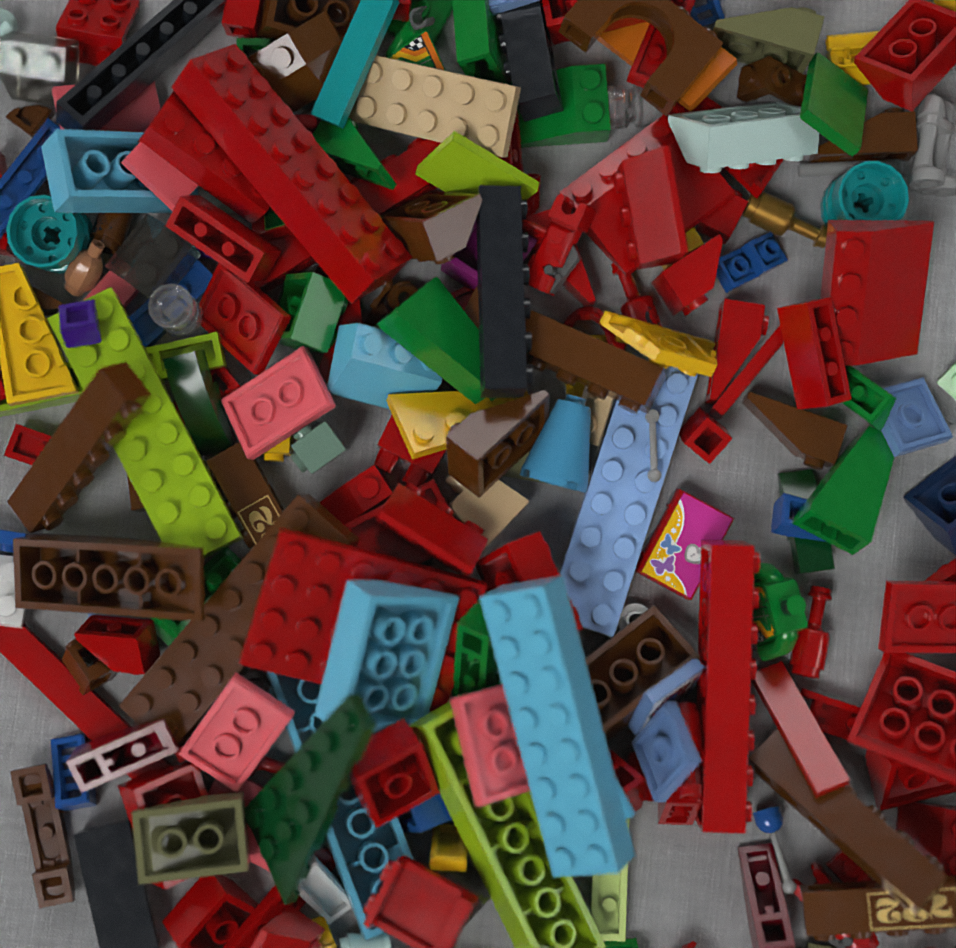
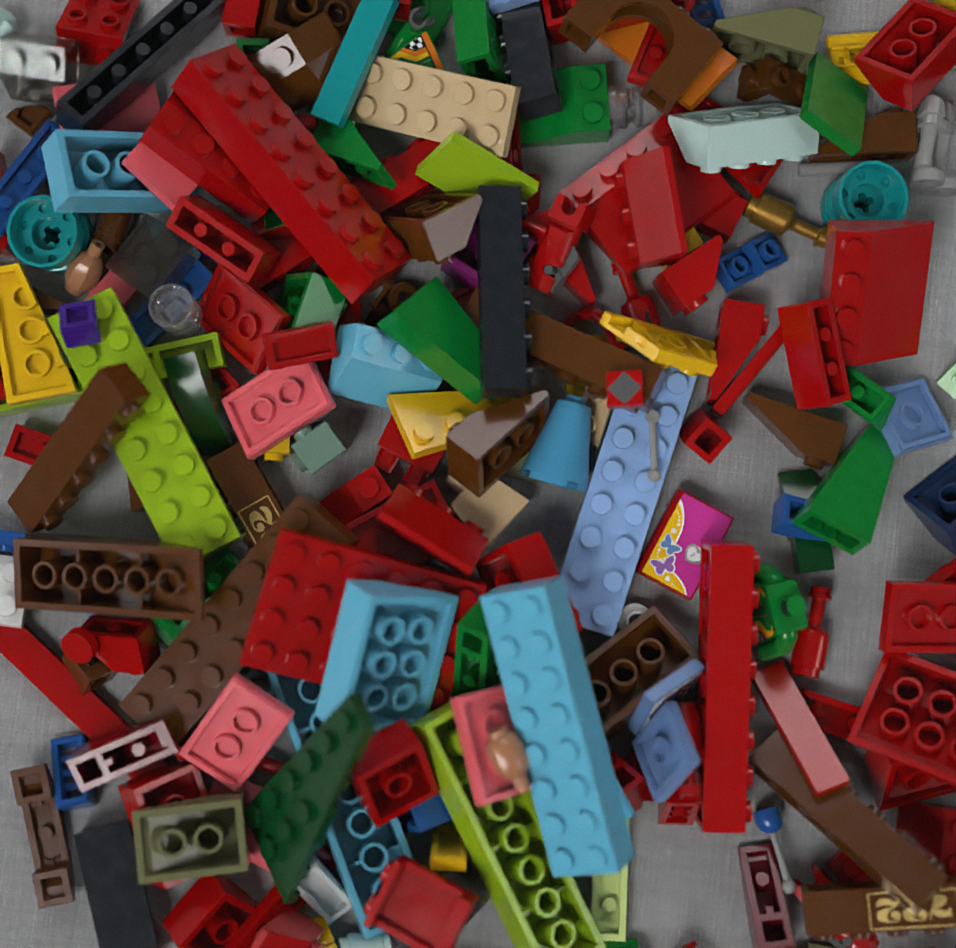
none -> red tile [61,627,99,664]
none -> red tile [262,321,339,371]
none -> nougat plant [486,725,531,794]
none -> tile [606,370,644,409]

